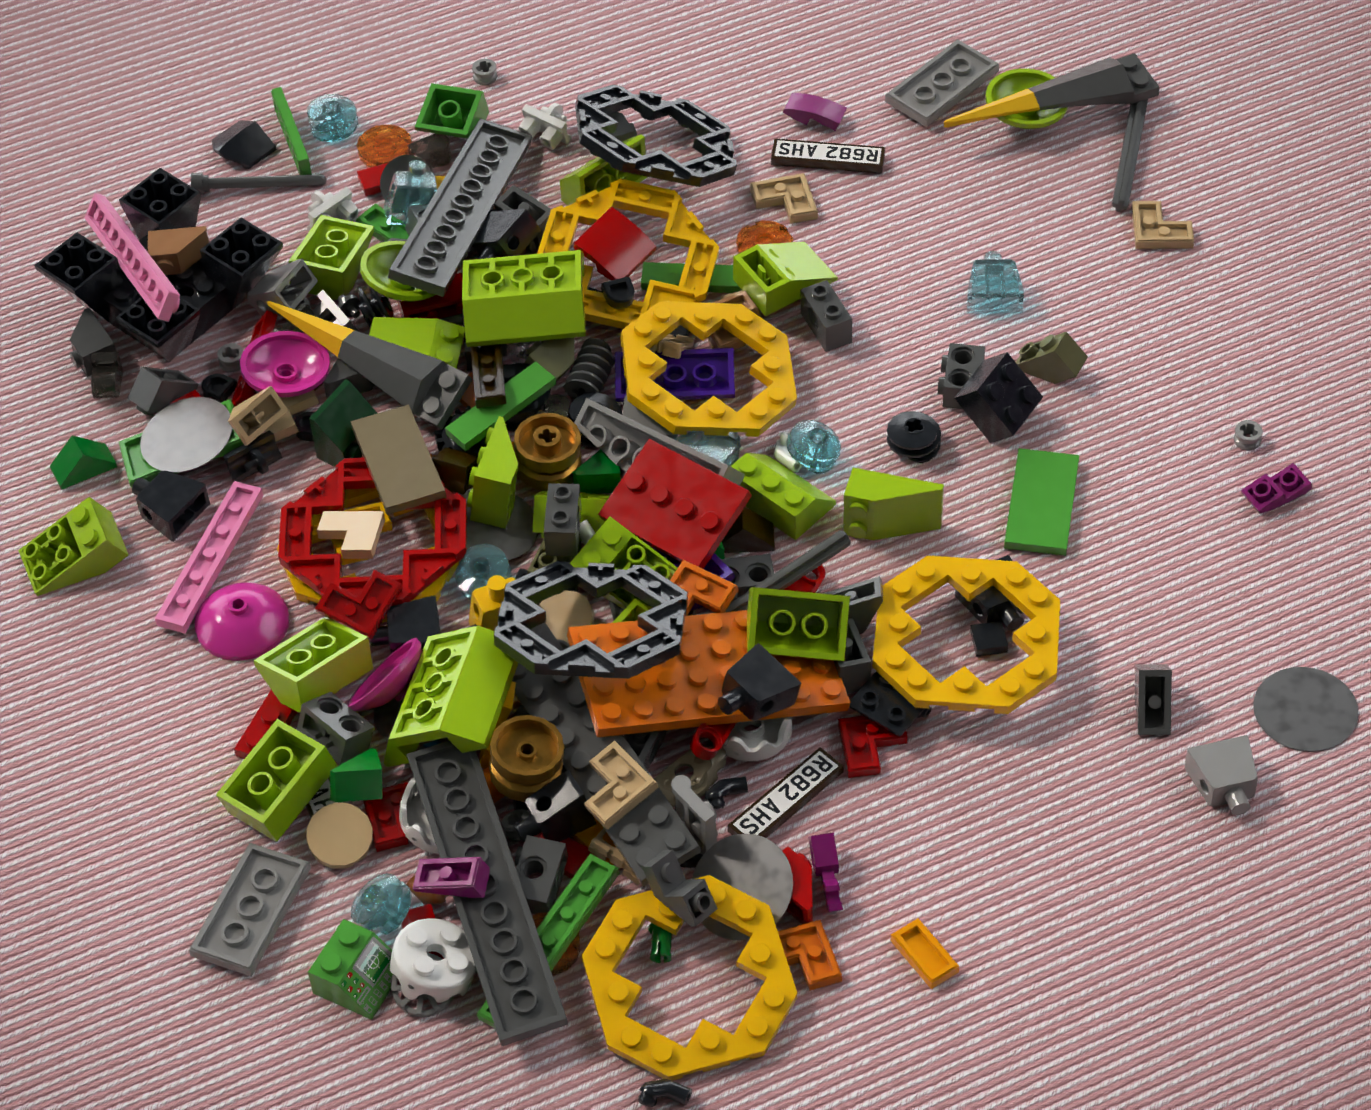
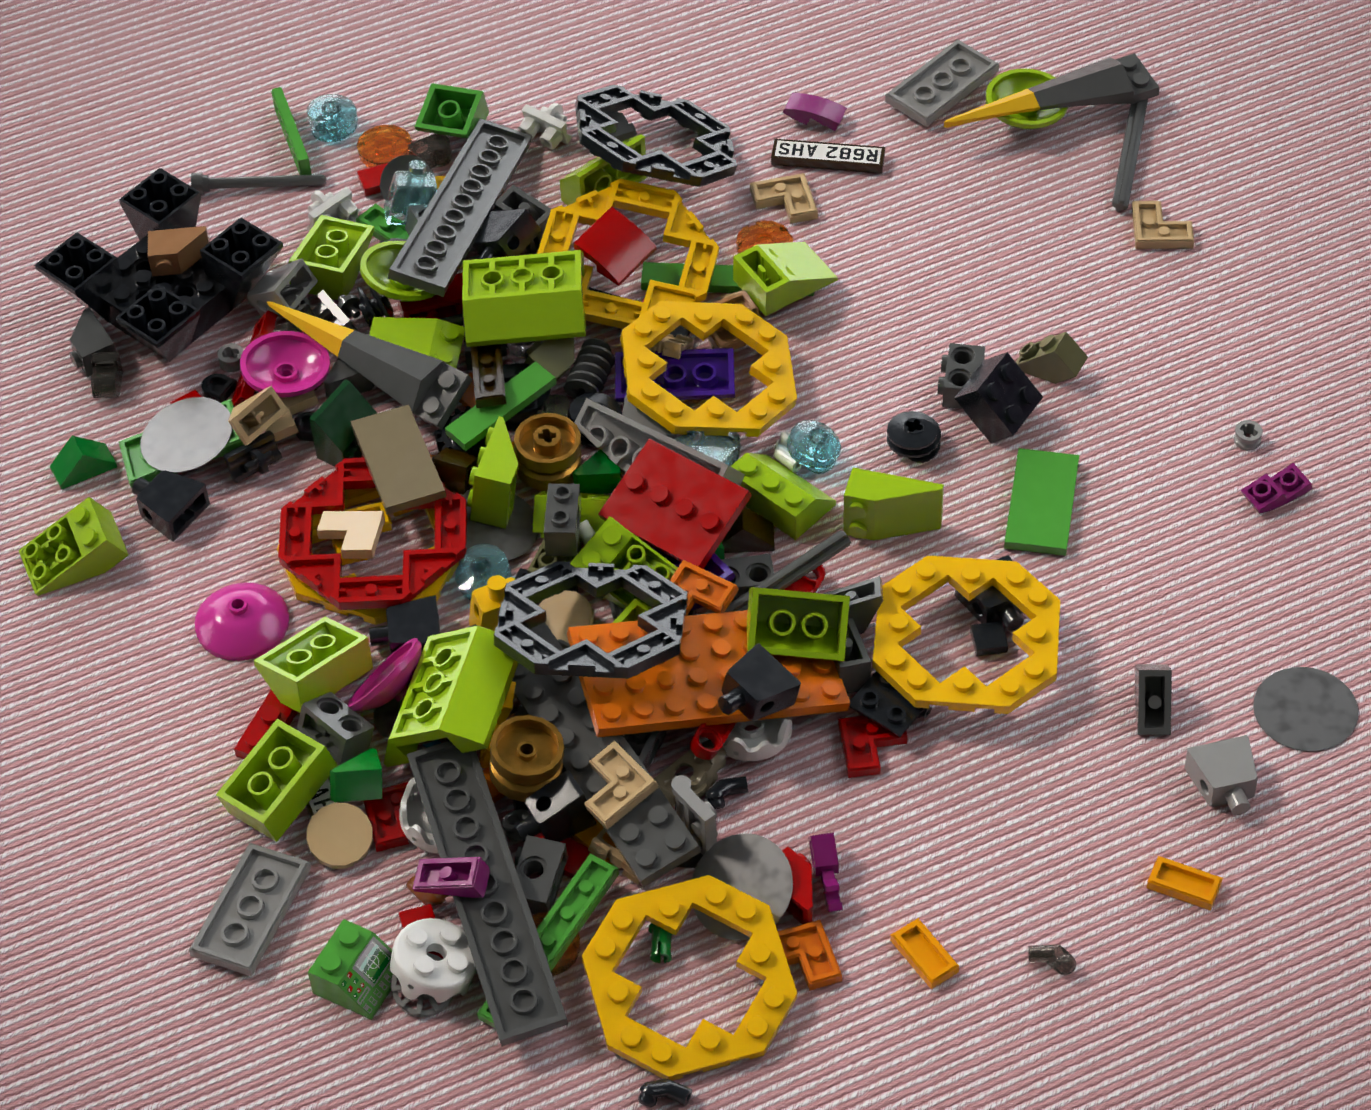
bright pink plate [85,193,180,322] -> none
dark grey slope [128,367,199,416] -> none
bright pink plate [155,481,263,634] -> none
black slope [212,120,277,169] -> none
red tile [315,570,403,640] -> none
clear light blue piece [351,873,412,935] -> none
light grey bush [472,58,497,85] -> none
black tile [601,277,635,309] -> none
dark grey slope [642,849,718,927] -> none
tile [727,747,844,838] -> none
dark grey brick [800,280,852,352] -> none
clear light blue torso [967,251,1024,314] -> none
none -> clear smoke arm [1028,944,1076,975]
none -> light orange tile [1146,856,1223,911]

